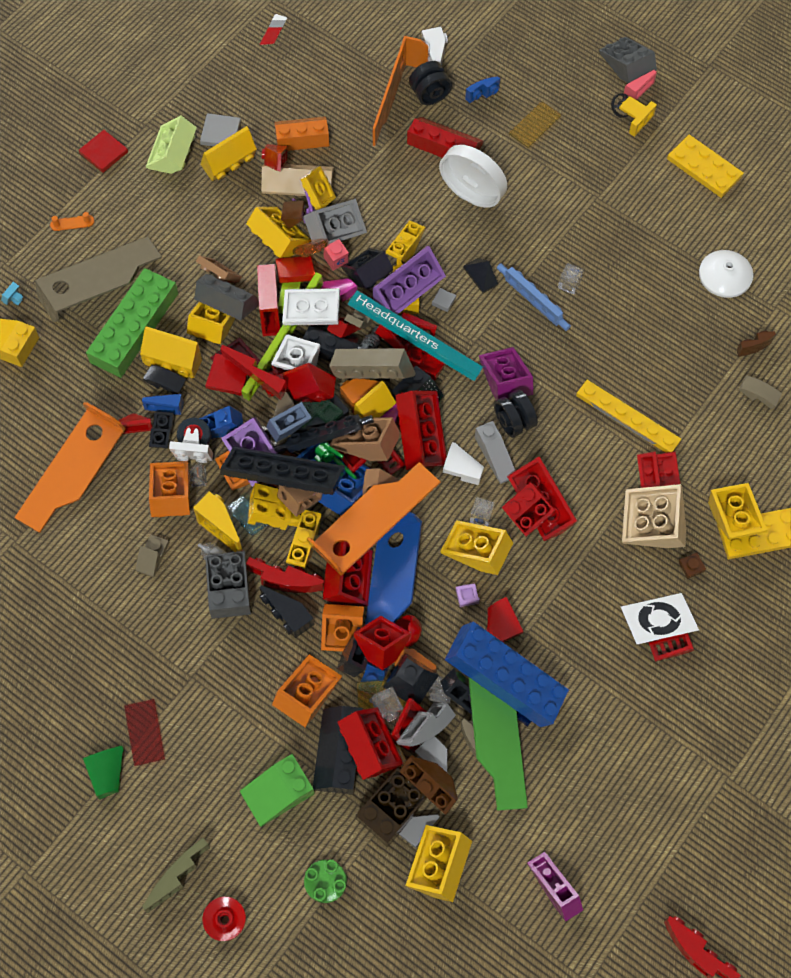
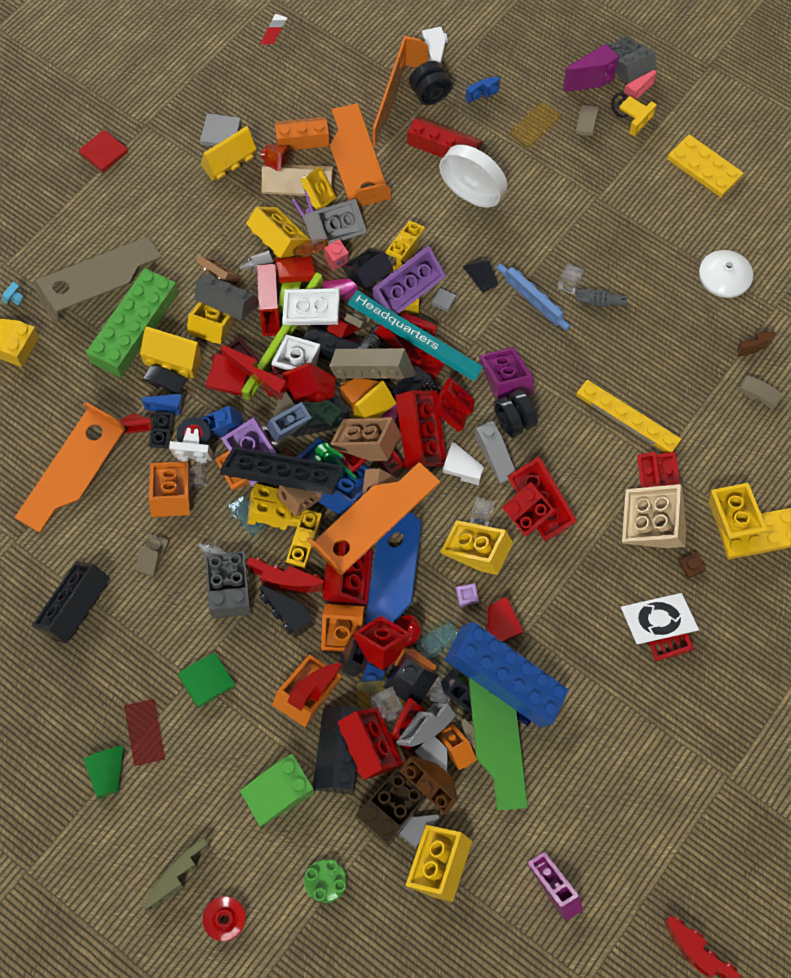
orange piece [50,212,95,231] -> none
yellowish green slope [146,116,197,174] -> none
yellow slope [193,491,242,552] -> none
black plate [275,414,374,454] -> none
reddish brown slope [281,200,305,229] -> none
none -> black slope [31,561,111,643]
none -> green slope [178,653,235,708]
none -> light grey piece [239,250,273,273]
none -> red slope [287,662,342,711]
none -> orange piece [330,103,391,207]
none -> clear light blue slope [415,622,458,659]
none -> red slope [434,378,475,432]
none -> orange slope [436,723,477,770]
none -> magenta slope [562,44,619,92]
none -> dark tan slope [576,105,599,136]
none -> dark grey hinge [576,289,627,307]

